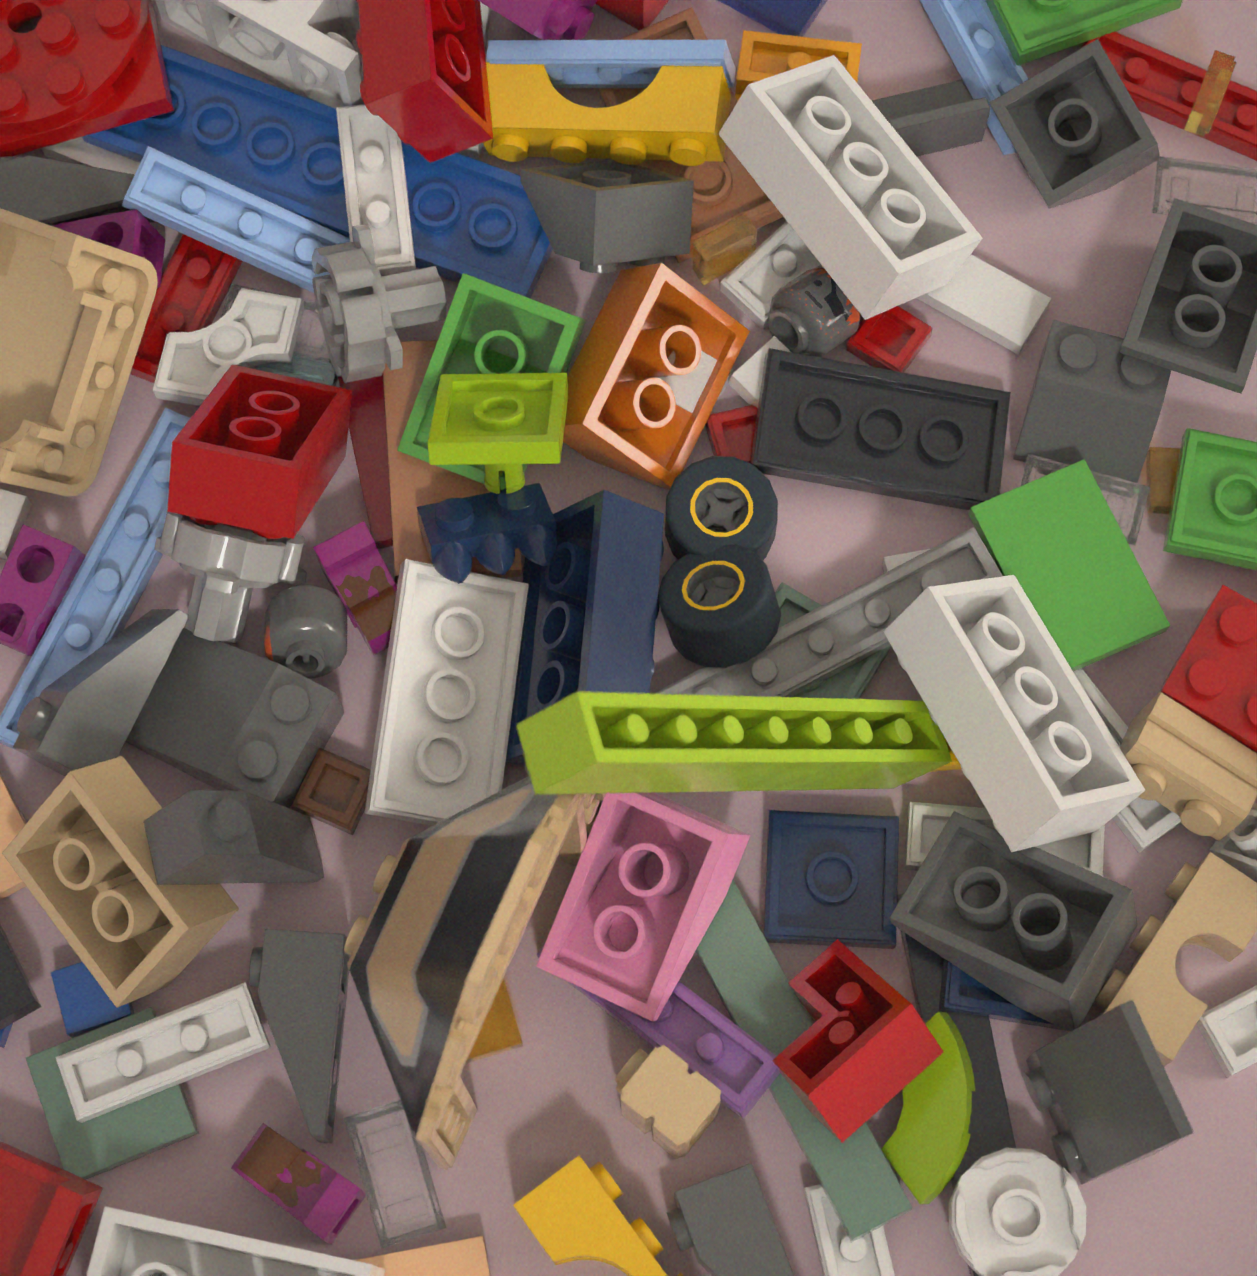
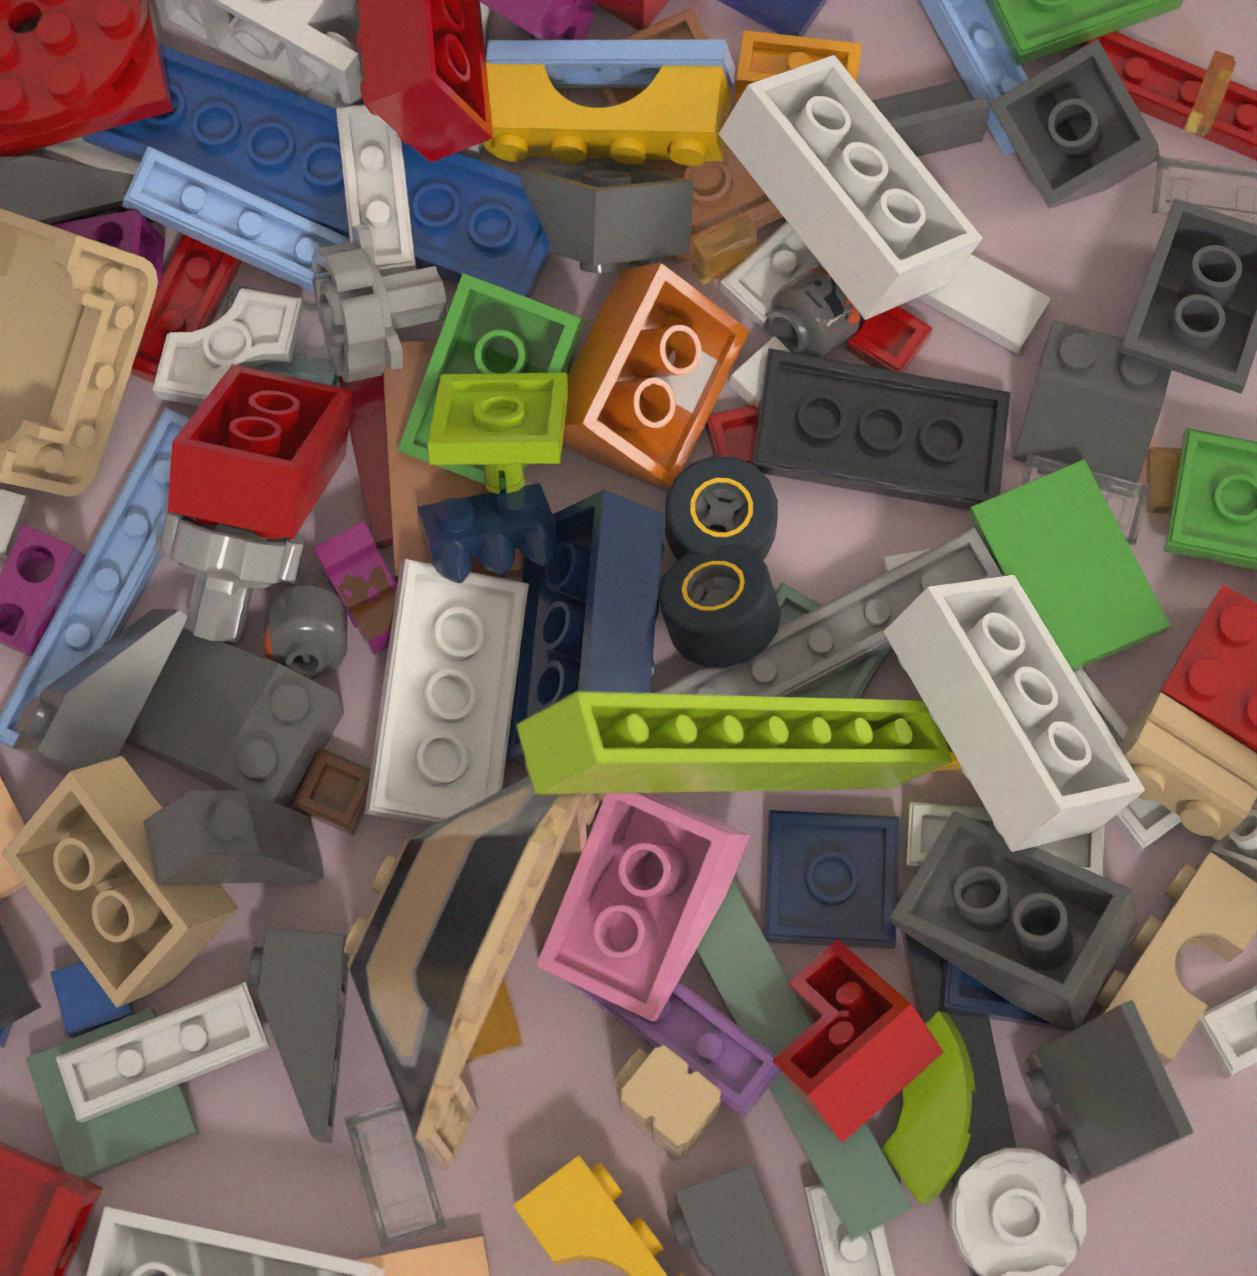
leg [231,1123,367,1245] -> none

